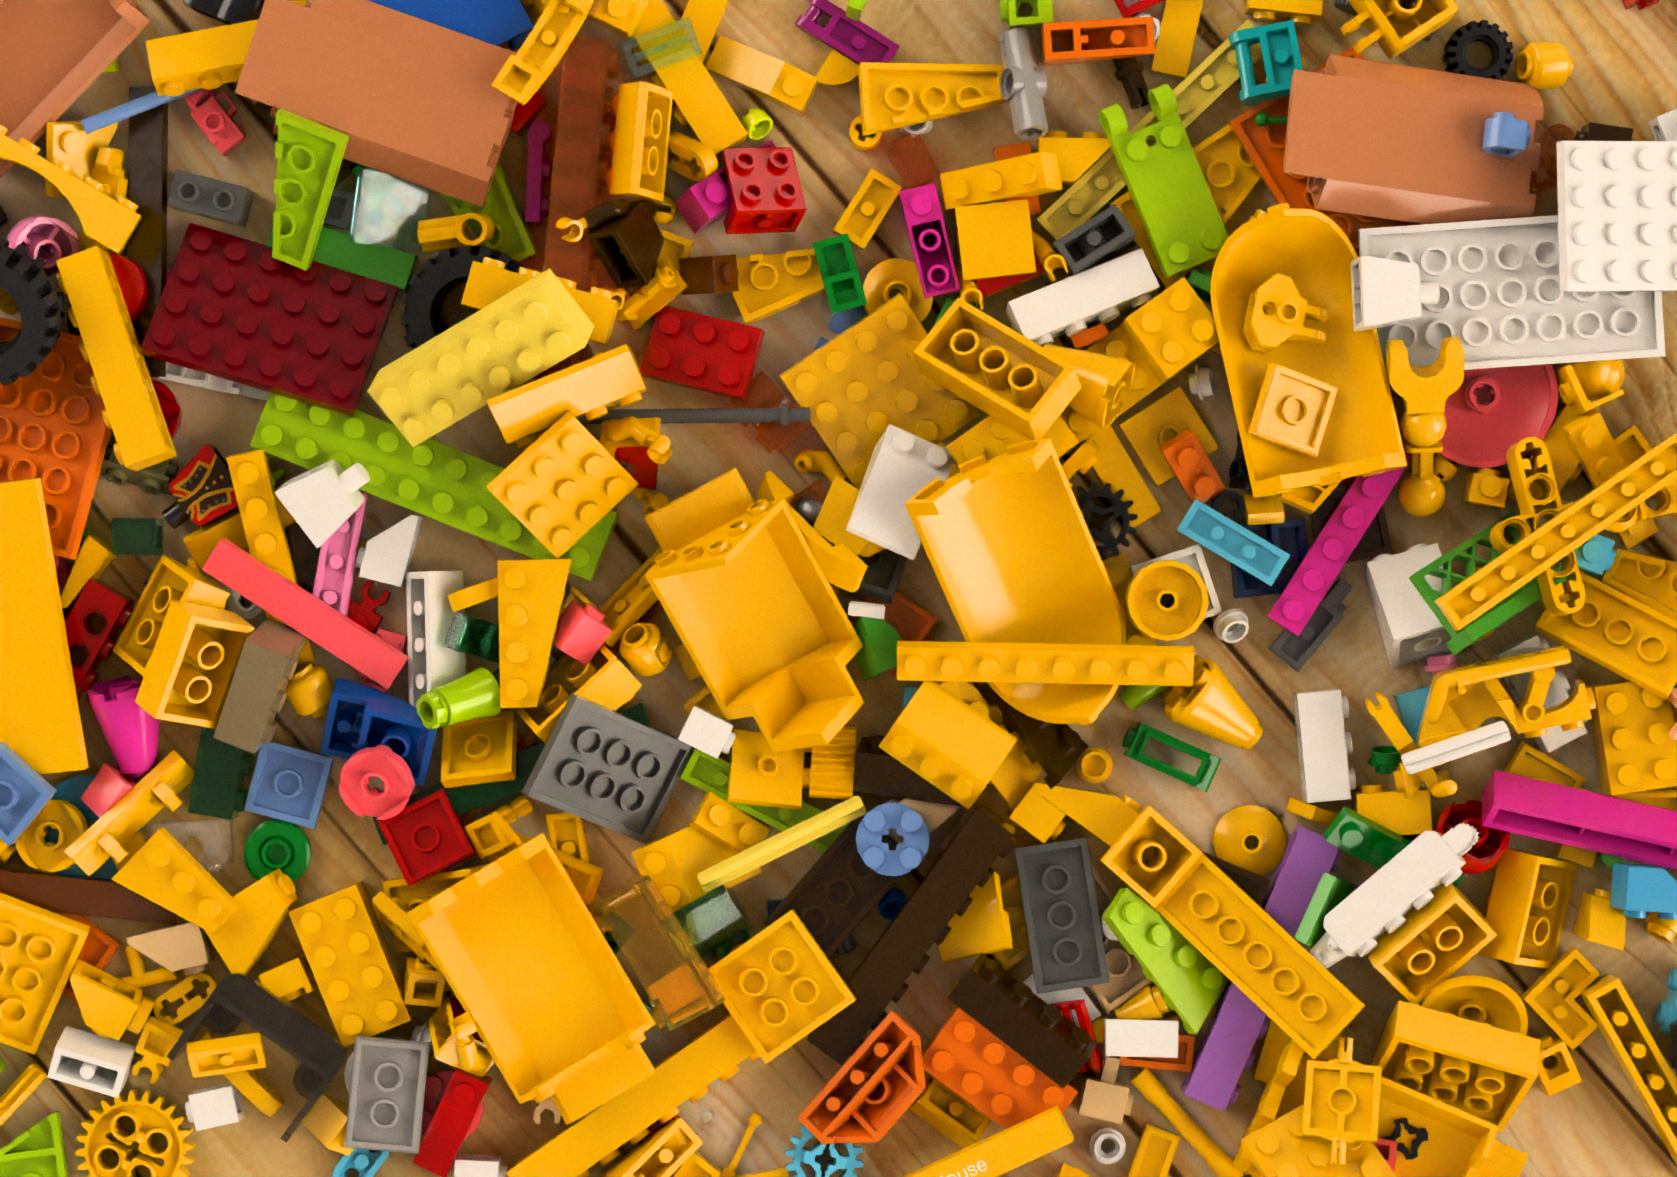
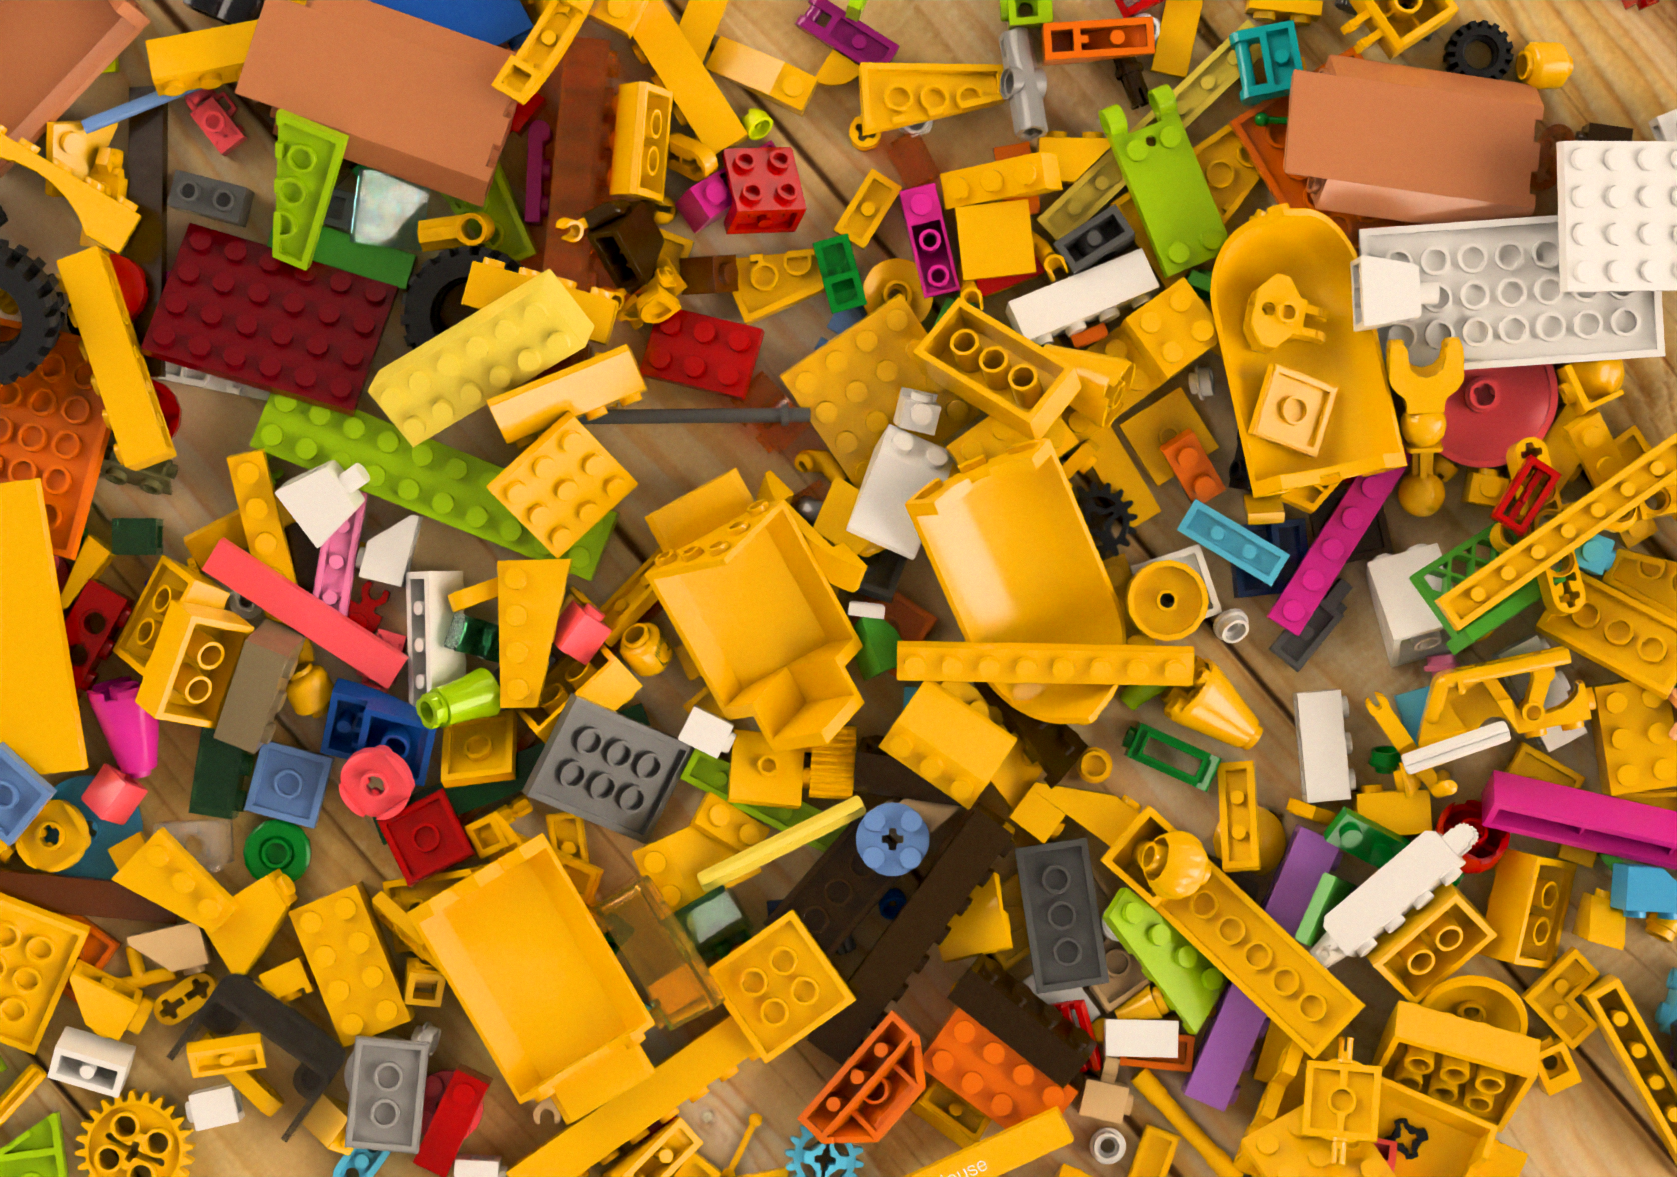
bright pink cylinder [7,215,80,287] -> none
yellow hinge [64,750,198,876] -> none
yellow plate [132,1016,184,1084] -> none
torso [161,444,239,529] -> none
yellow torso [428,980,498,1077] -> none
yellow torso [597,416,672,516] -> none
clear light blue tile [620,17,702,79] -> none
black bush [1211,491,1245,522] -> none
medium blue plate [1482,112,1531,157] -> none
none -> yellow tile [636,283,682,324]
none -> white brick [893,386,941,436]
none -> yellow plant [1141,830,1211,900]
none -> yellow plate [1217,760,1261,873]
none -> red tile [1489,454,1562,538]

